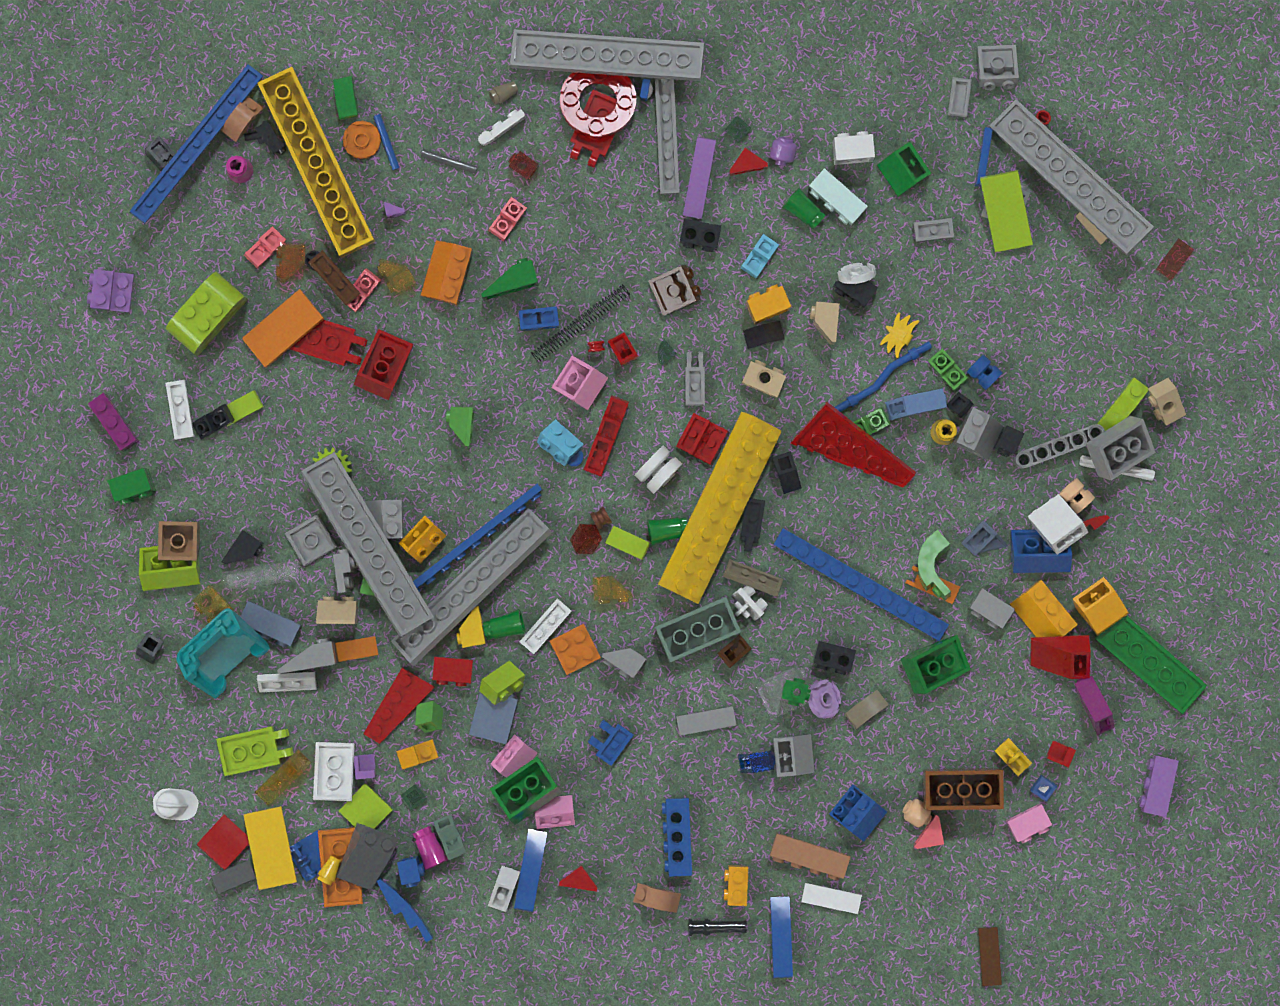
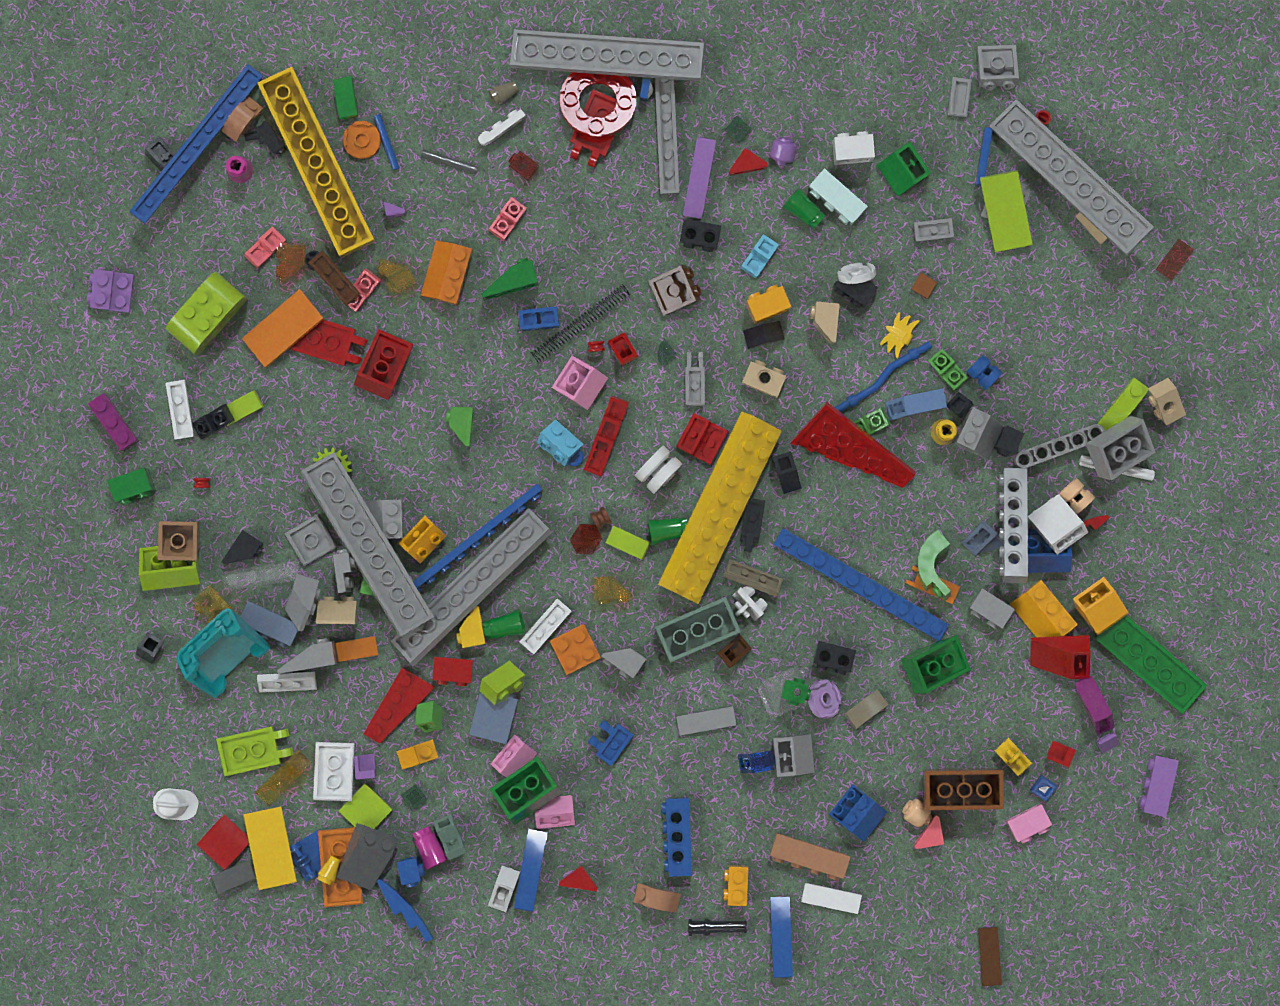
none -> red bush [193,478,211,488]
none -> light grey slope [285,574,320,632]
none -> dark orange tile [911,273,937,299]
none -> light grey brick [999,468,1028,583]
none -> medium lavender slope [1096,732,1119,753]

